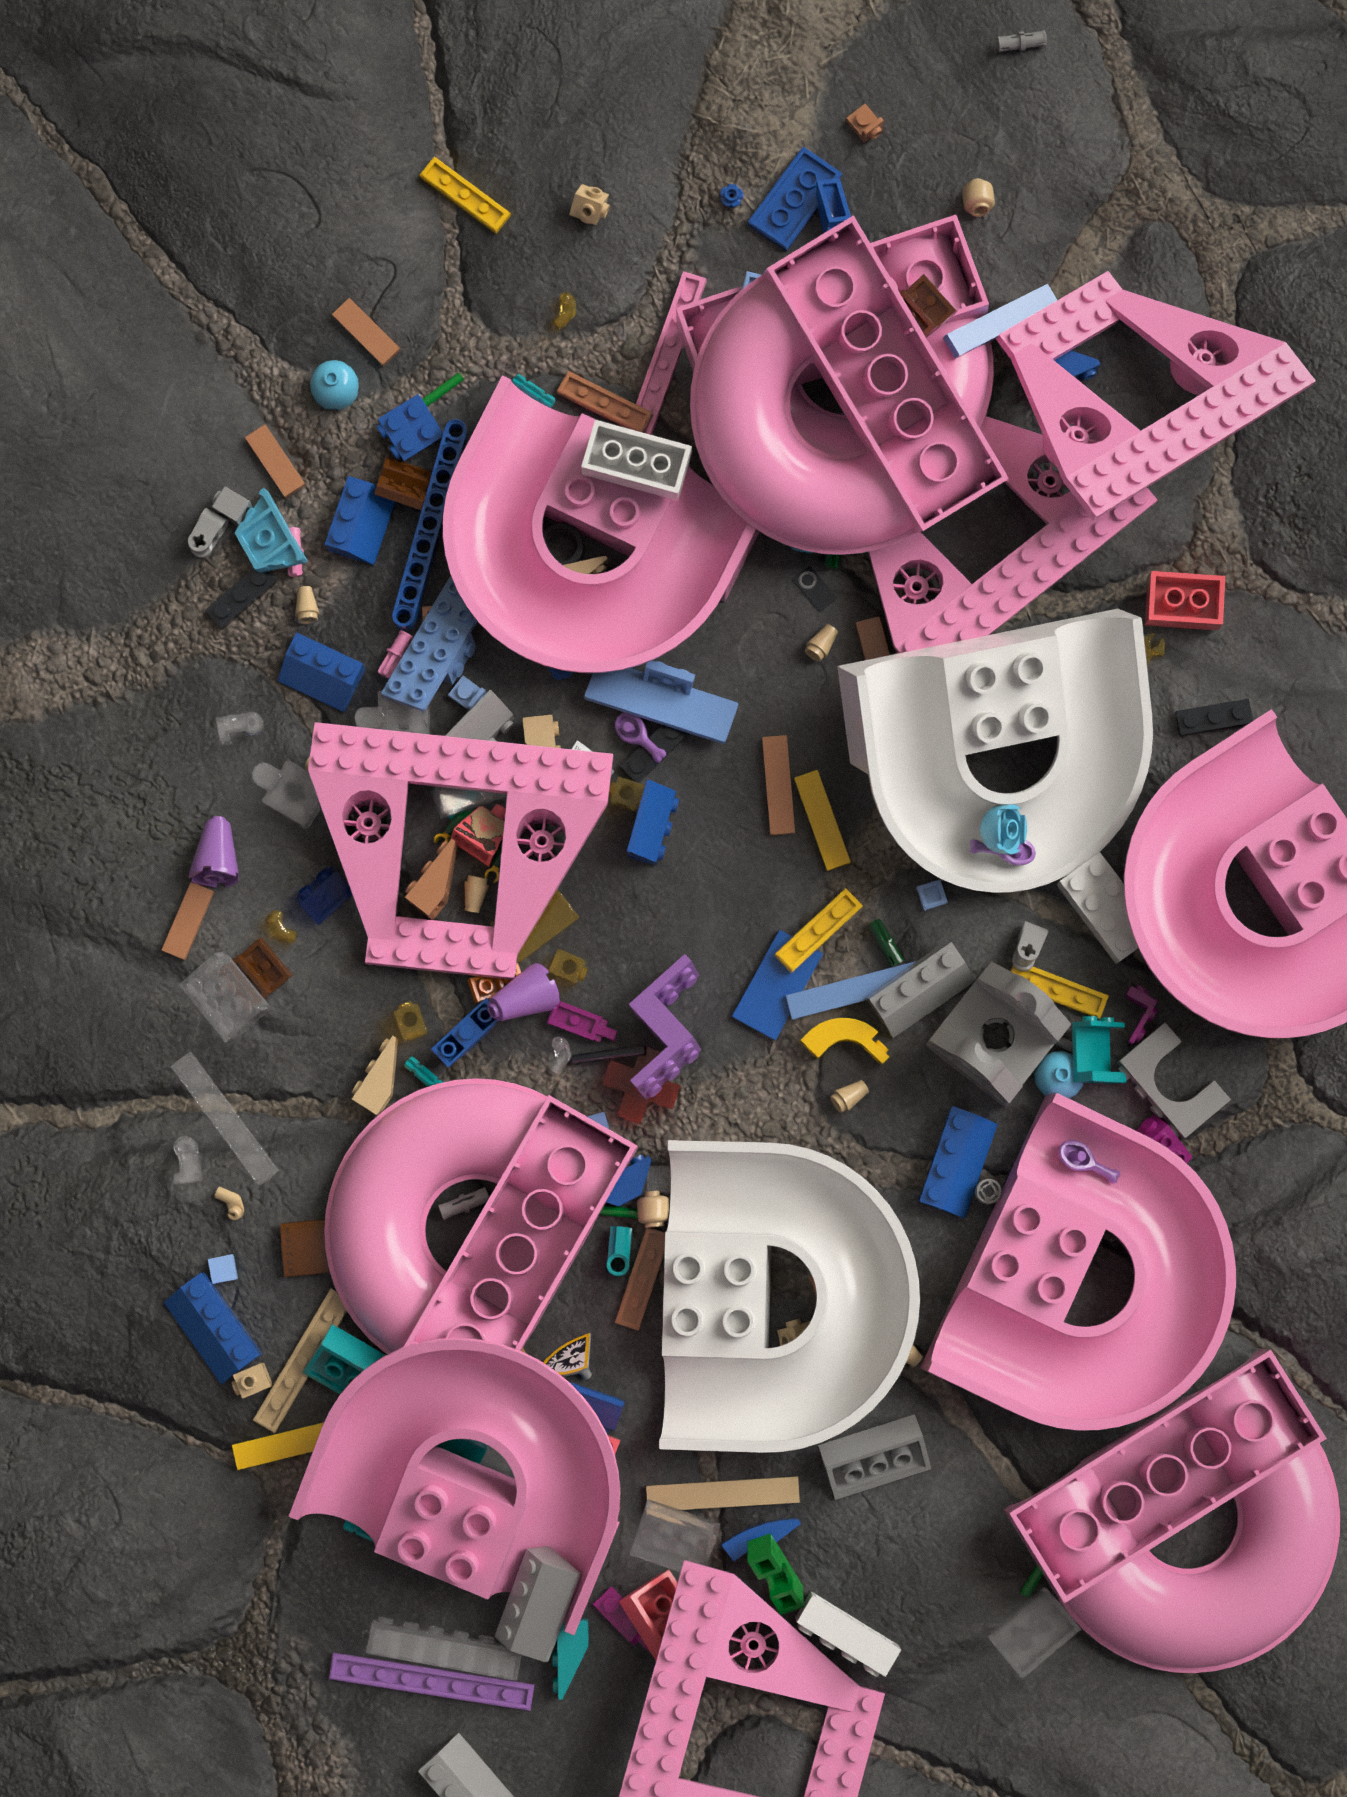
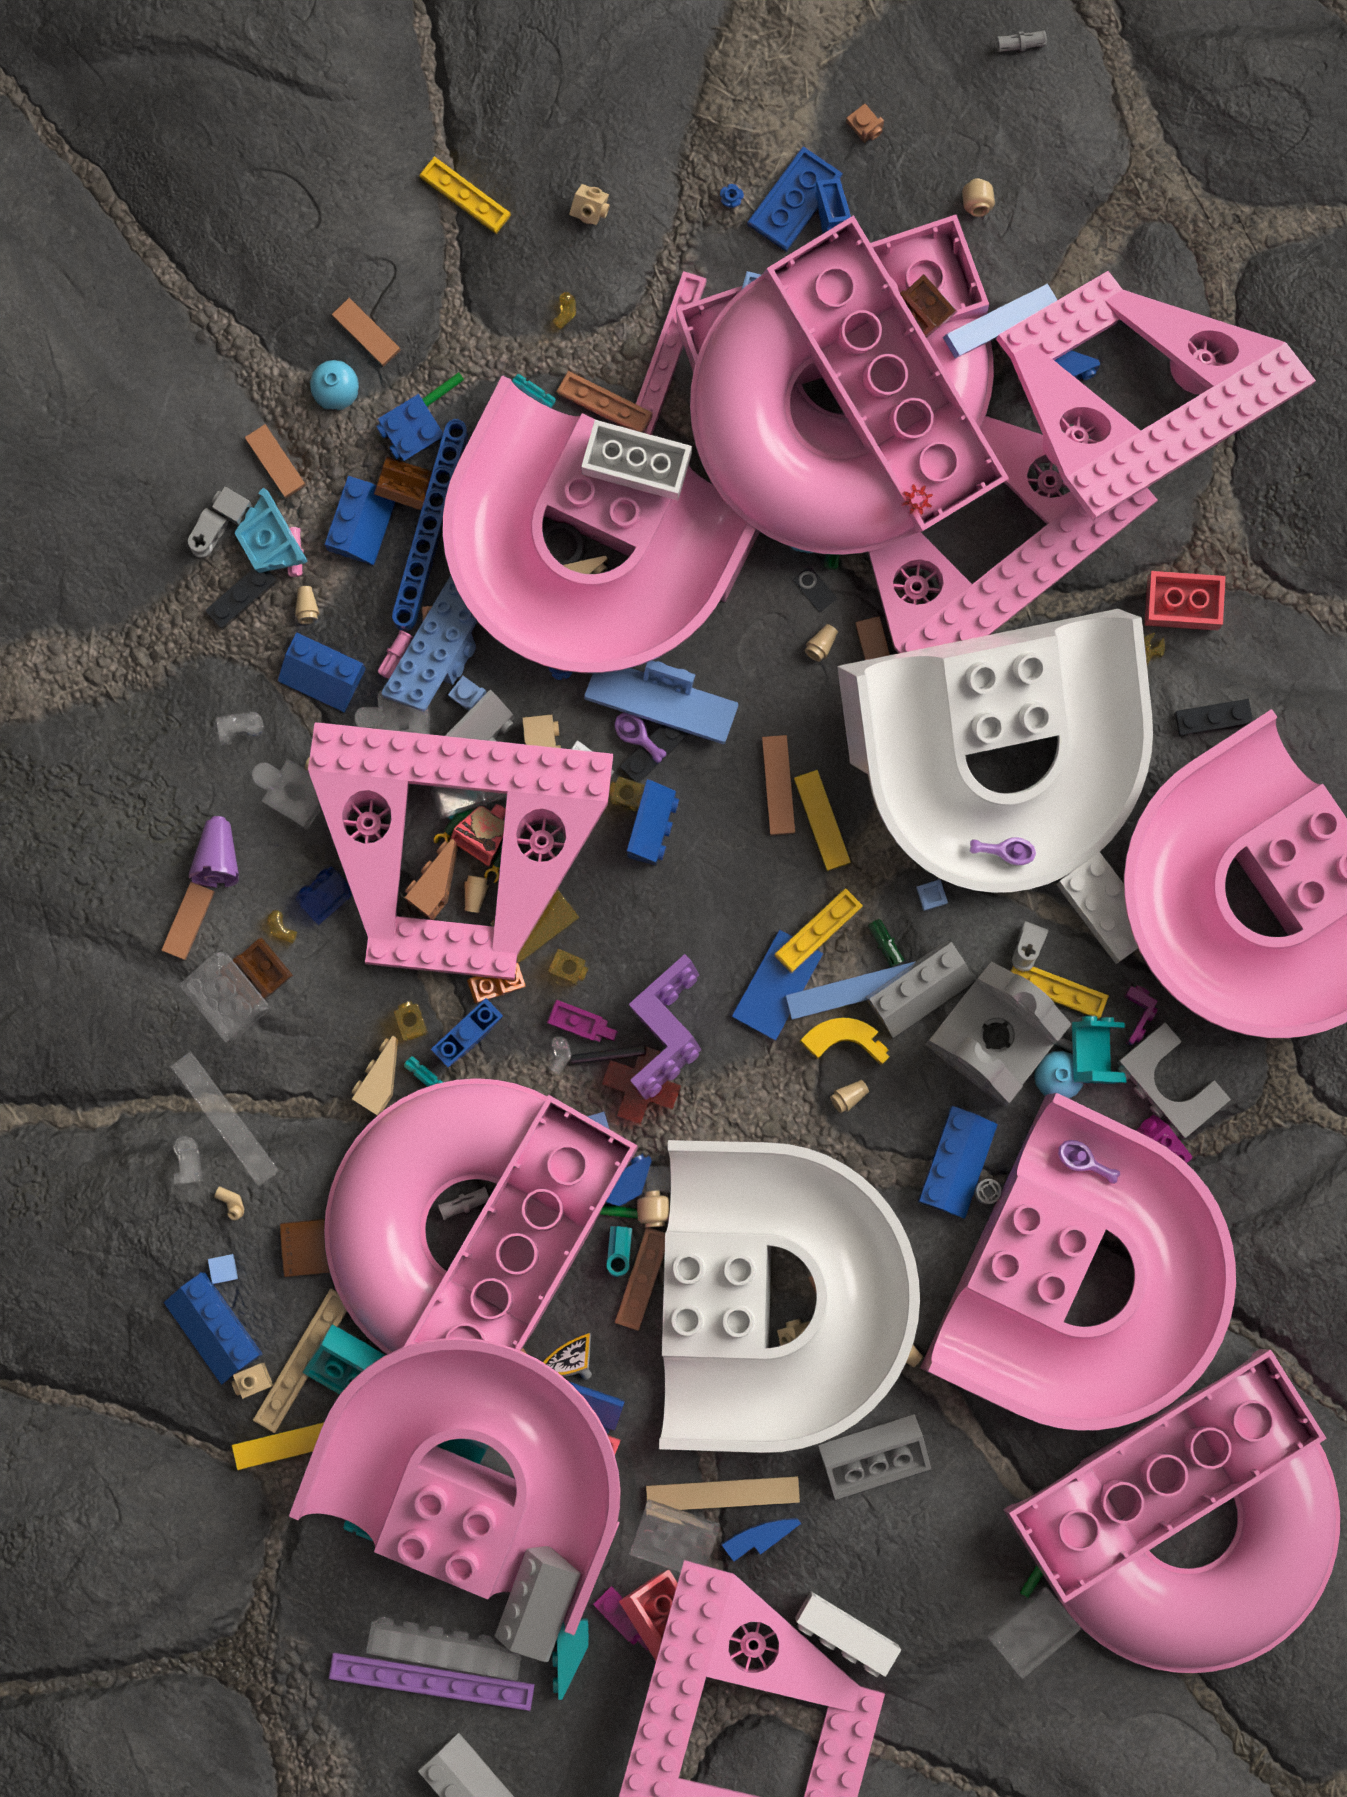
medium lavender cone [487,963,560,1021] -> none
green arch [747,1533,804,1615] -> none
medium azure cylinder [980,804,1027,854] -> none
none -> clear red gear [901,484,933,515]

